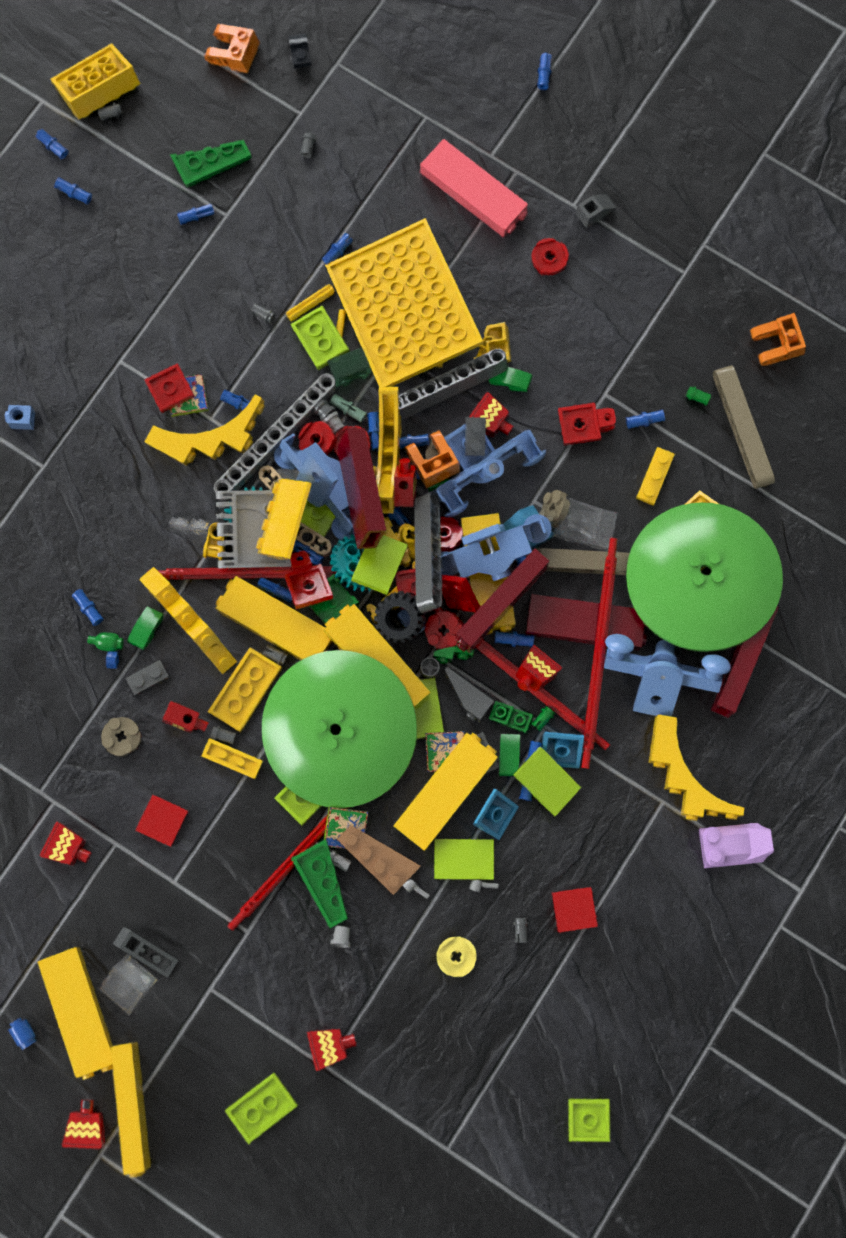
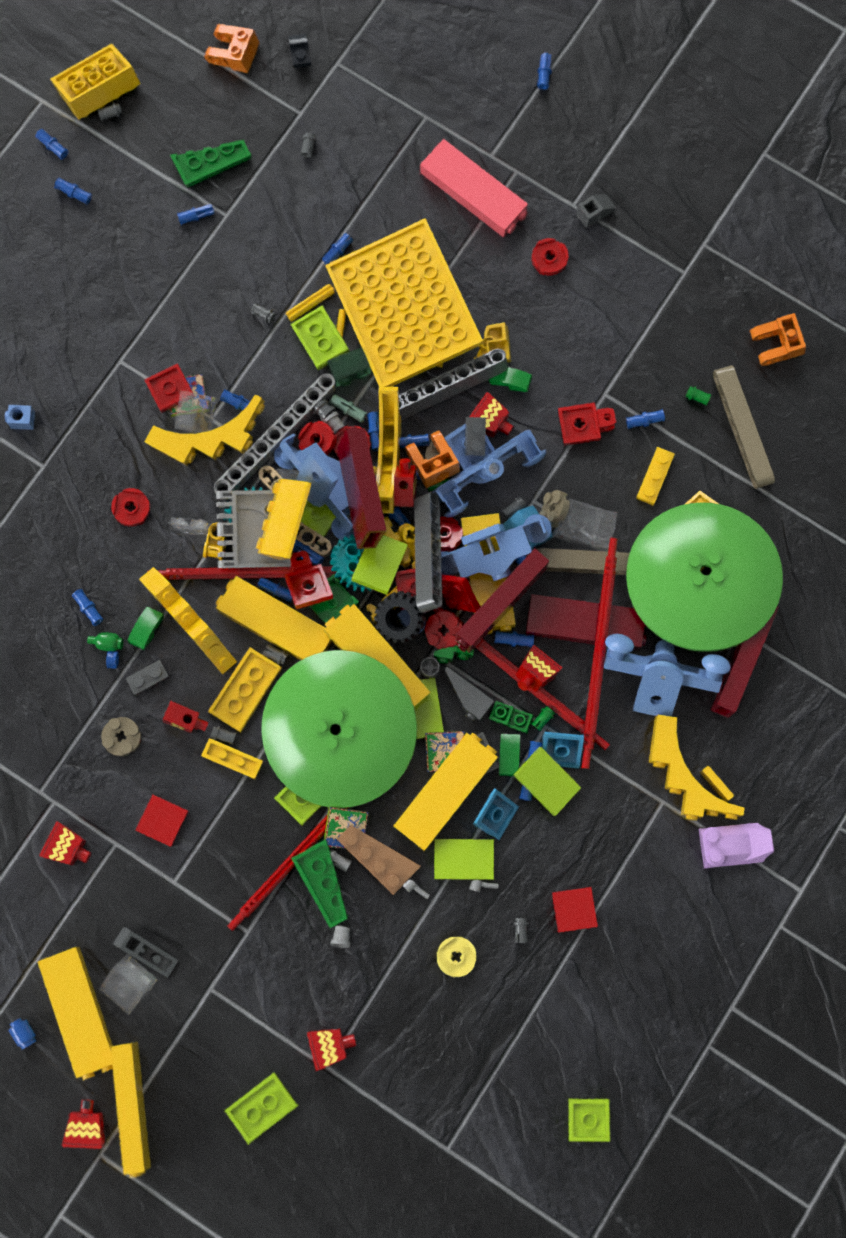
none -> red plate [111,488,150,527]
none -> clear slope [174,391,217,433]
none -> dark grey pin [502,497,527,519]
none -> yellow tile [699,766,734,802]

